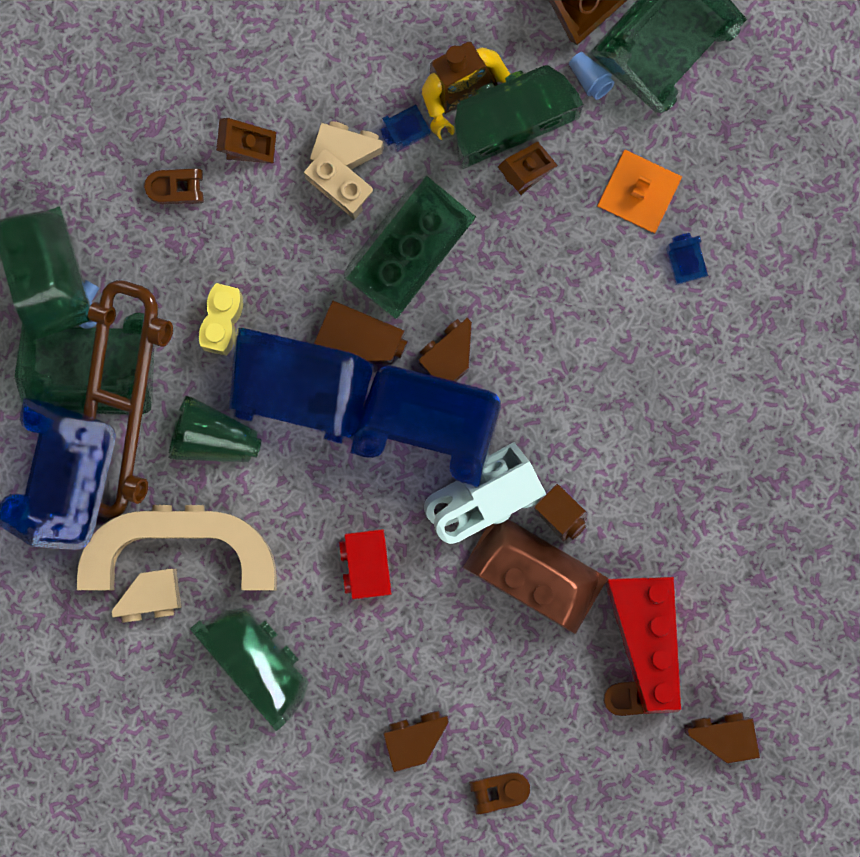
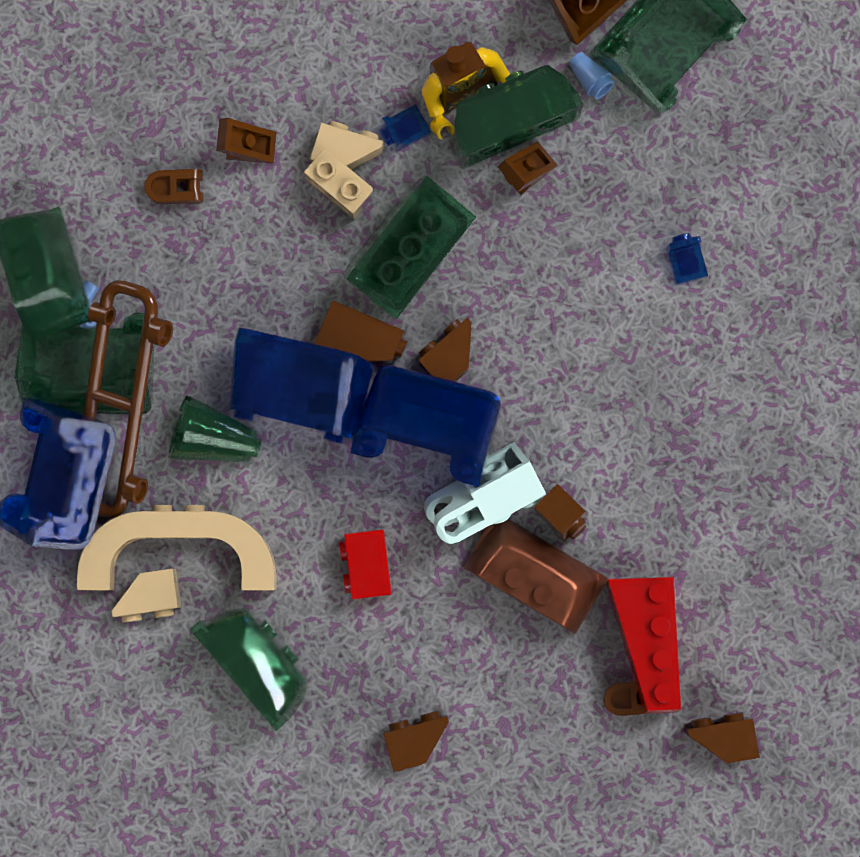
light yellow brick [199,283,243,356] -> none
reddish brown plate [469,772,530,815] -> none
orange piece [597,150,682,234] -> none

